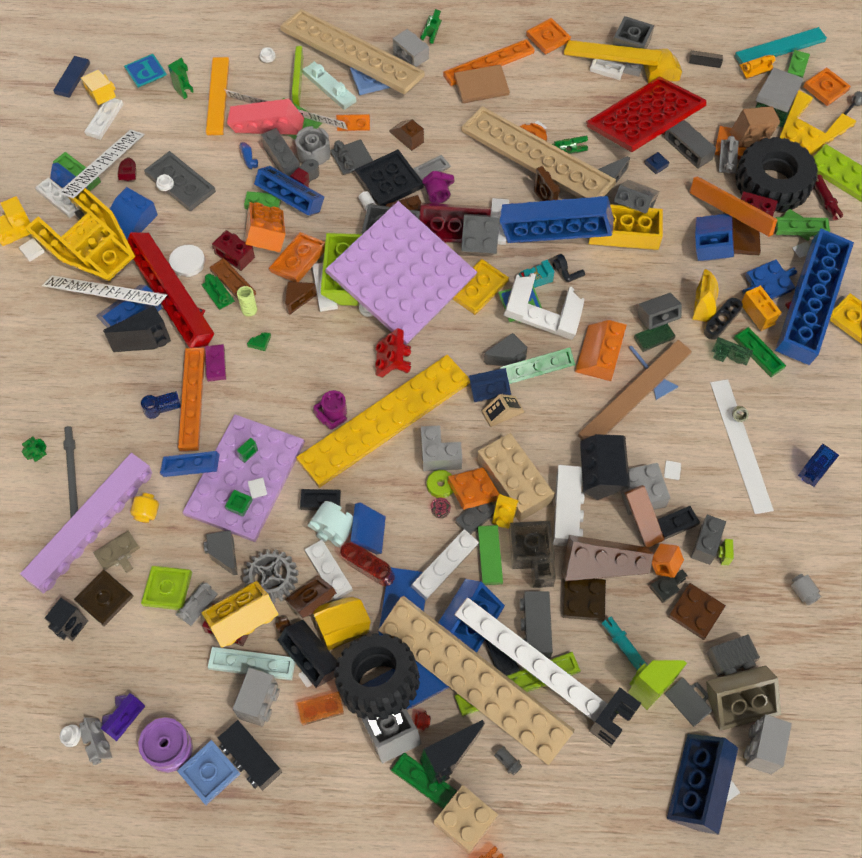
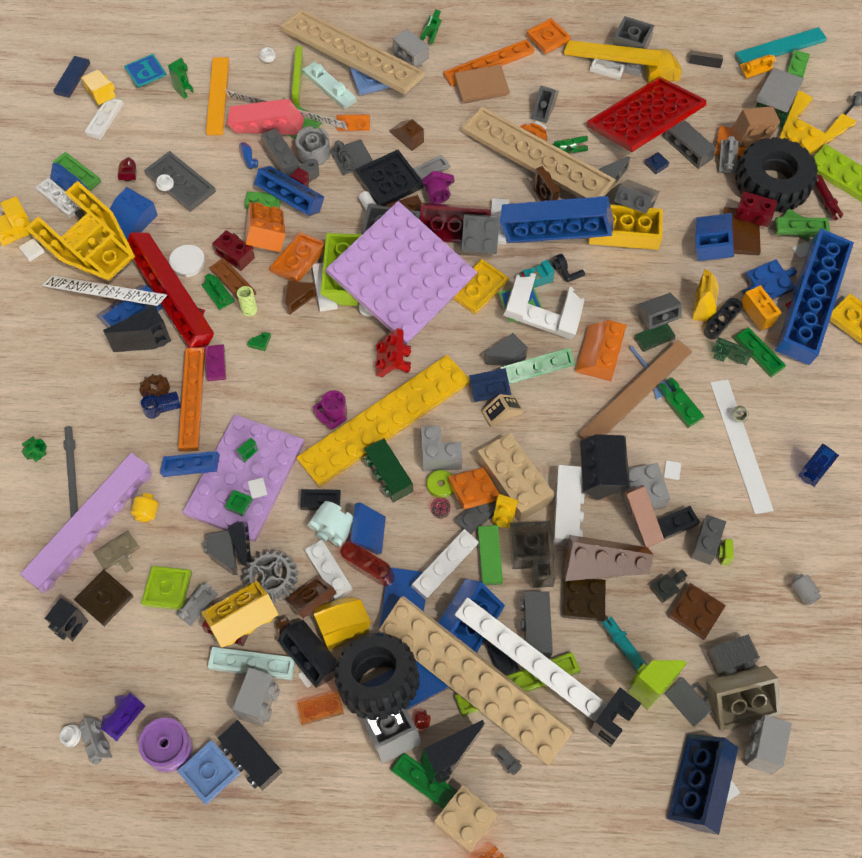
white sticker [58,129,145,198] -> none
orange brick [652,543,684,578] -> none
orange tile [690,176,778,237] -> none
orange plate [803,67,851,106] -> none
none -> reddish brown gear [139,374,170,401]
none -> black slope [228,522,252,565]
none -> dark green brick [363,438,413,503]
none -> dark grey slope [531,85,559,123]
none -> green hinge [658,378,704,428]

